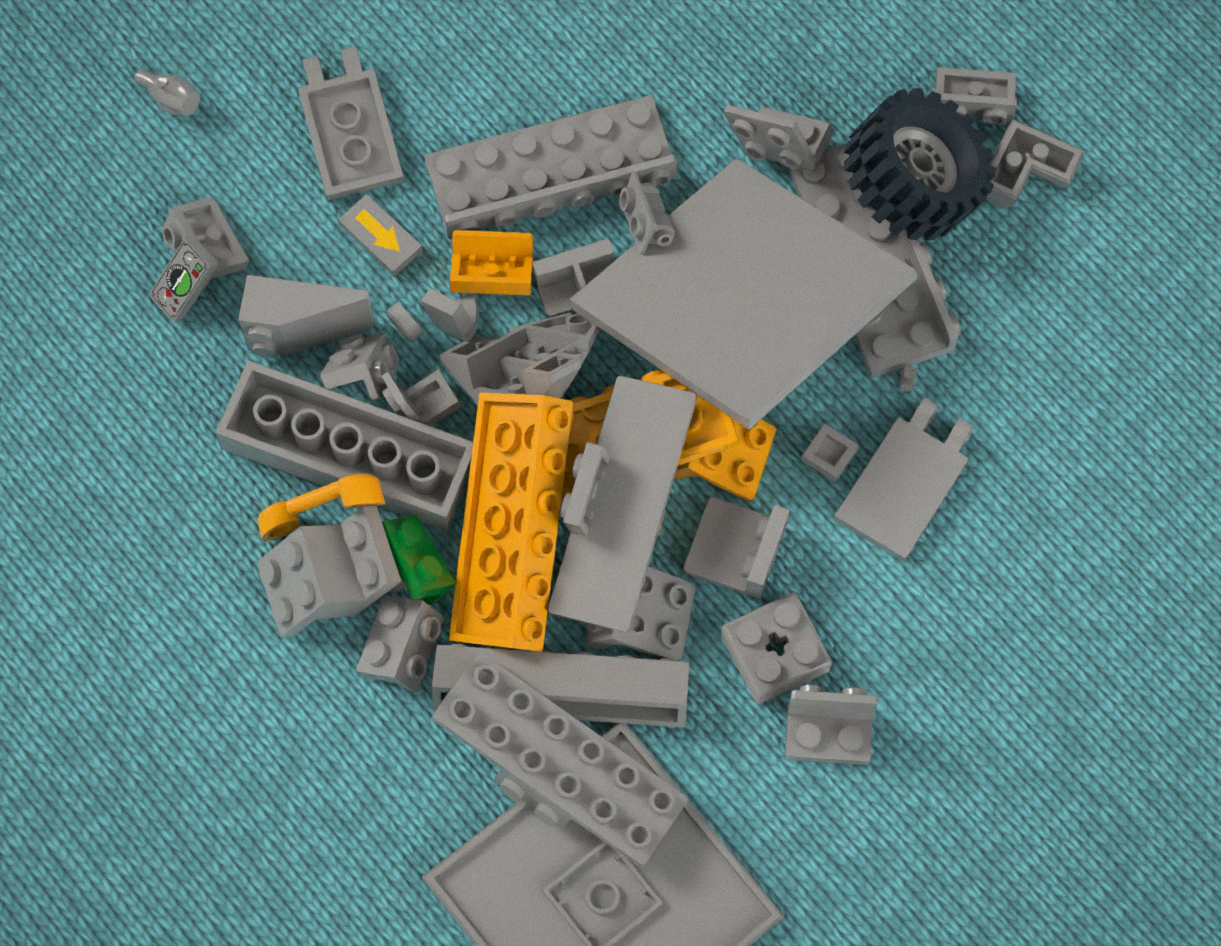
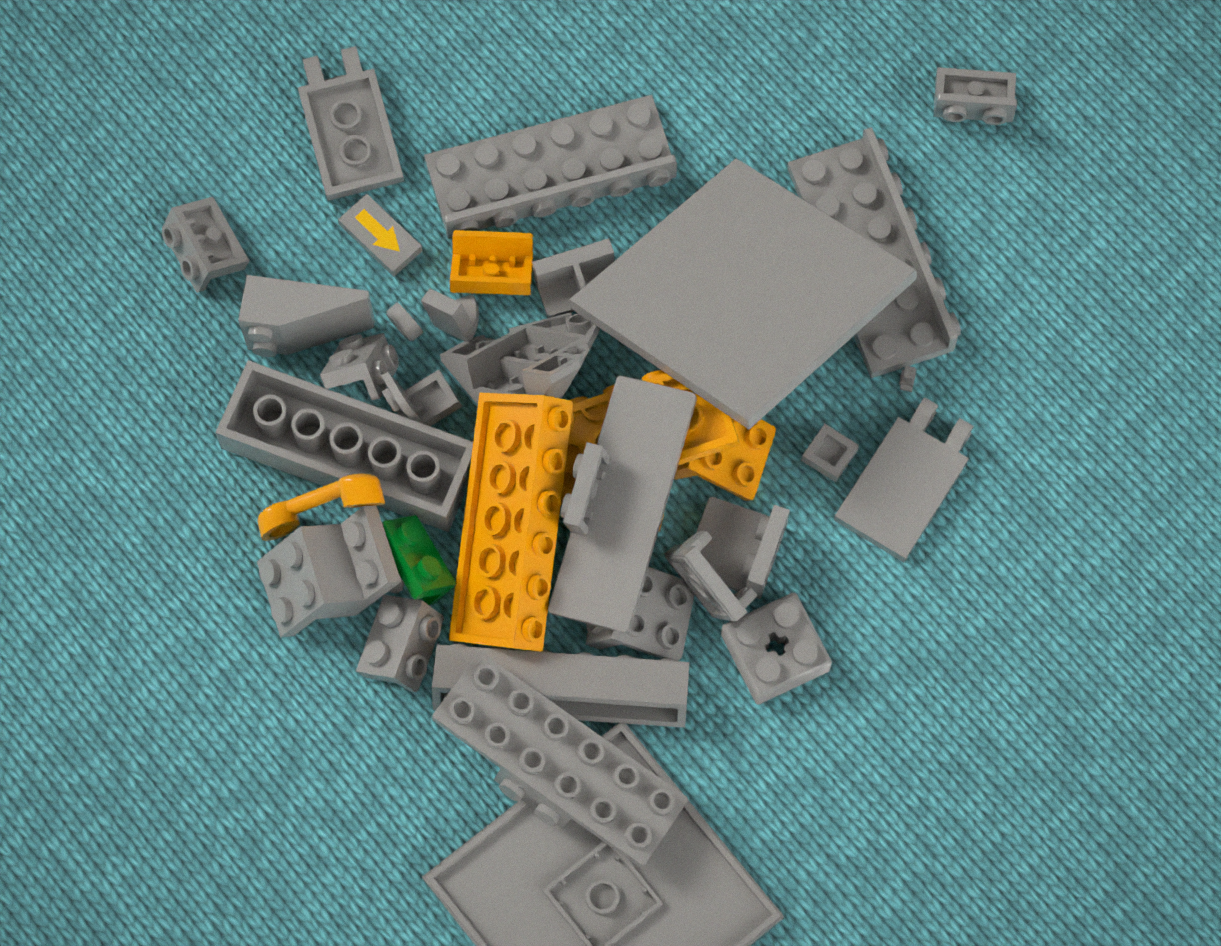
light grey piece [135,69,200,116] -> none
light grey tile [149,236,219,323] -> none
light grey hinge [619,172,675,255] -> none
light grey bracket [723,105,834,171] -> none
light grey bracket [785,685,878,765] -> none
black wheel [844,88,996,241] -> none
light grey brick [986,119,1085,208] -> none
none -> light grey piece [664,530,757,622]

